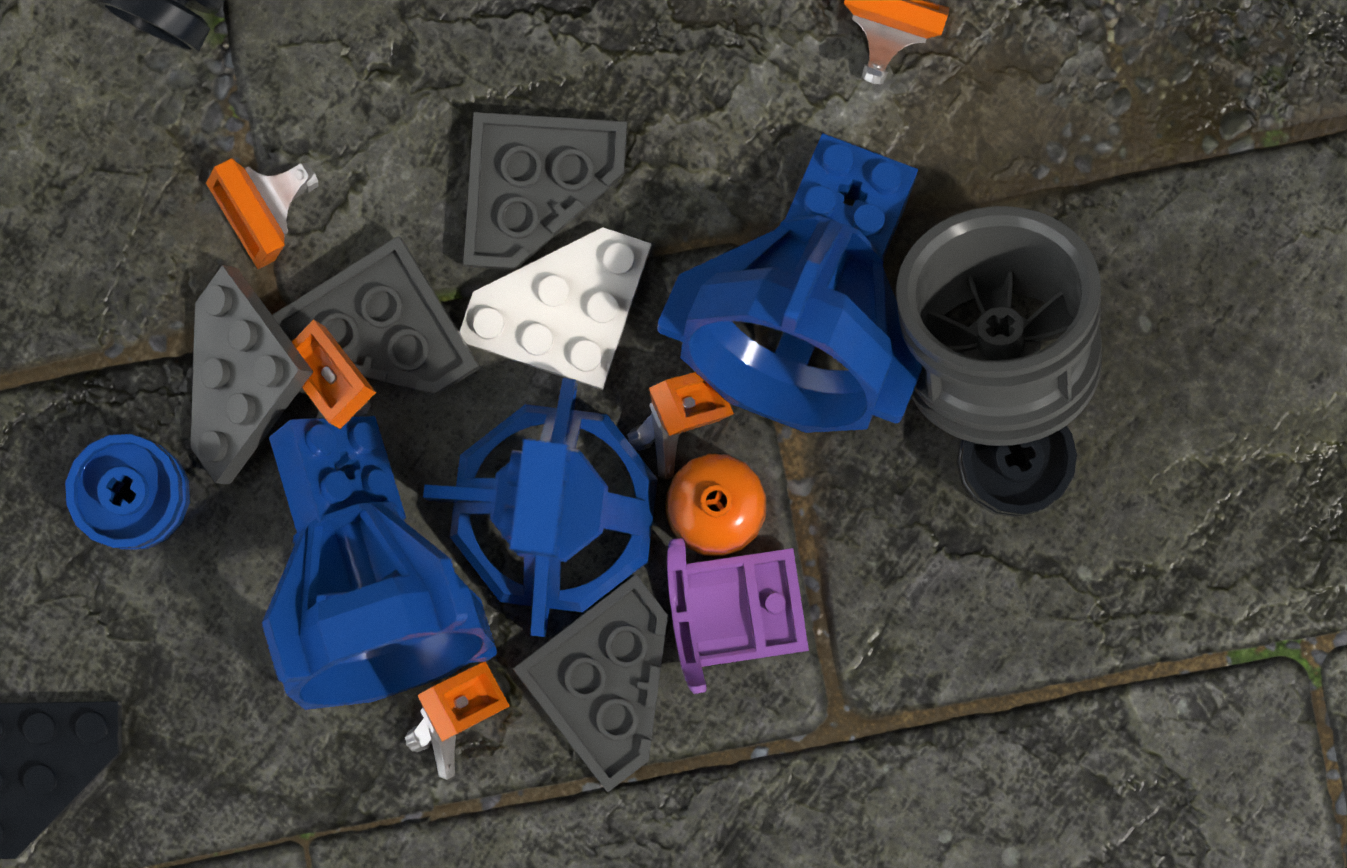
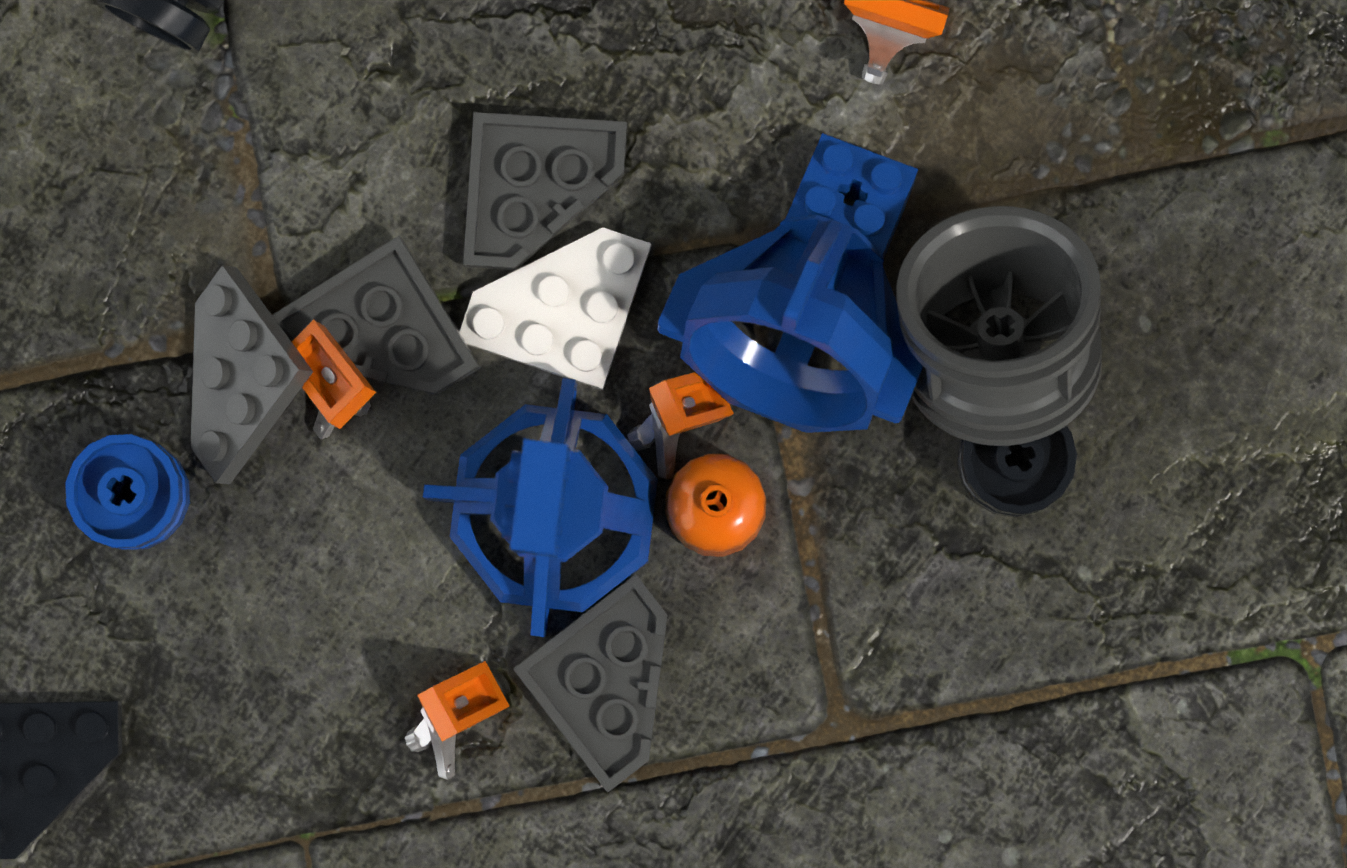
orange piece [206,158,319,269] -> none
blue plate [262,416,497,710] -> none
medium lavender piece [667,538,809,694] -> none

